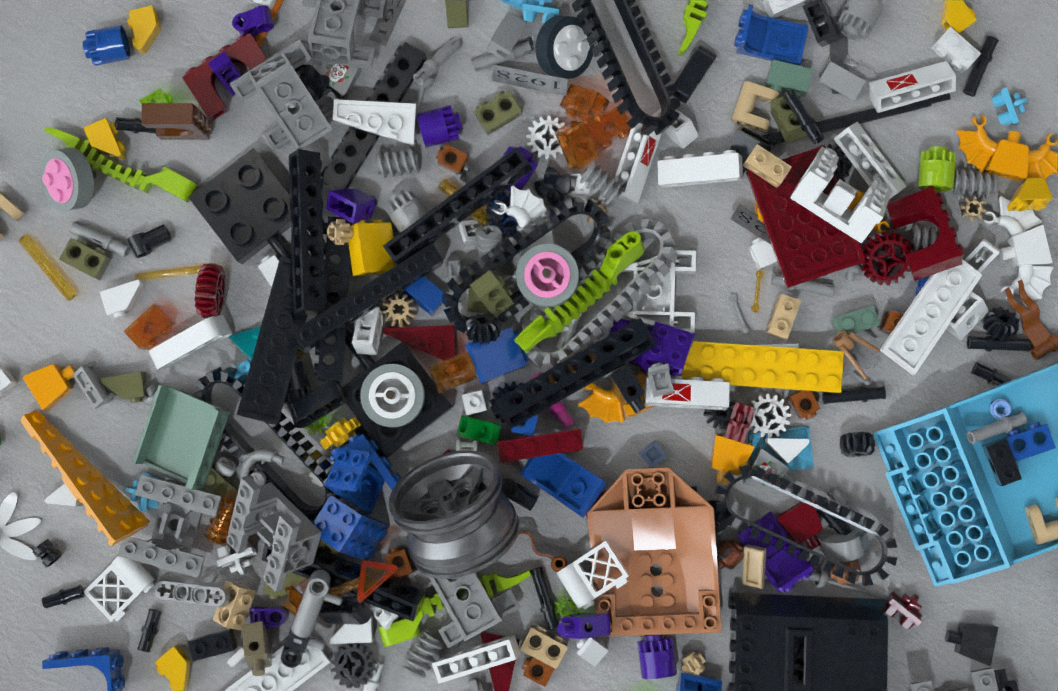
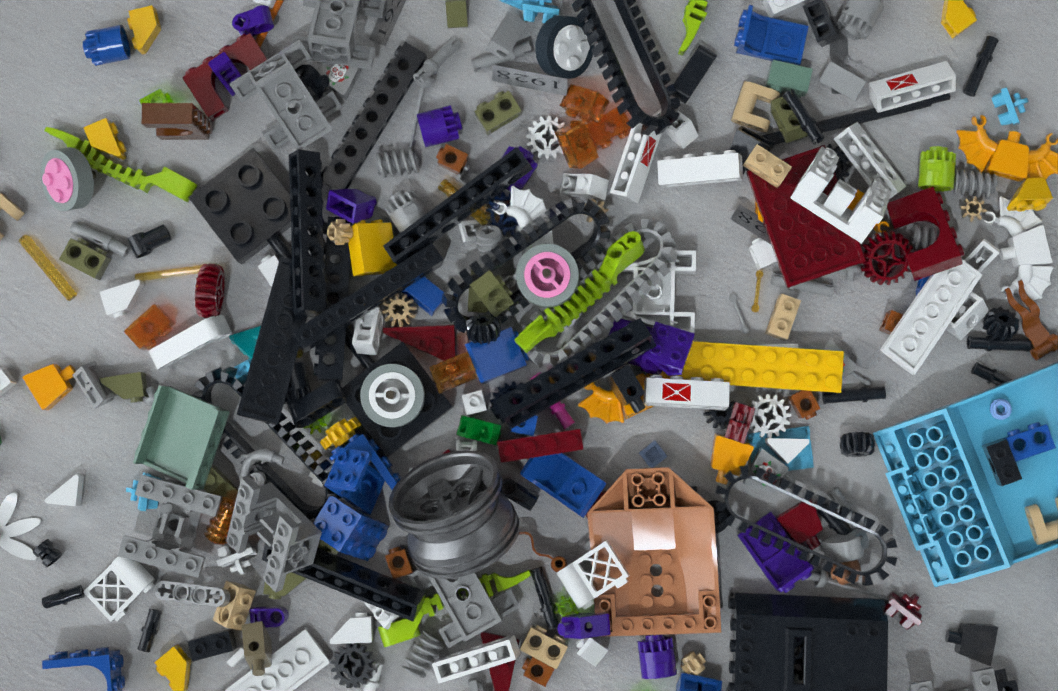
light orange wing [20,410,151,546] -> none
black pin [115,117,156,134] -> none
white tile [215,457,237,477] -> none
light grey piece [281,570,342,668] -> none
clear orange piece [283,560,398,616] -> none
black beam [318,597,372,625] -> none
white wing [333,99,416,146] -> none
light grey gear [443,260,468,282] -> none
black plate [534,166,571,207] -> none
light grey piece [580,160,624,206] -> none
light grey bracket [647,363,674,398] -> none
copper head [716,539,744,570] -> none
tan tile [742,544,766,589] -> none
sand green brick [830,306,880,335] -> none
medium nougat plant [833,330,880,380] -> none
white brick [931,27,981,74] -> none
light grey pin [967,412,1027,444] -> none

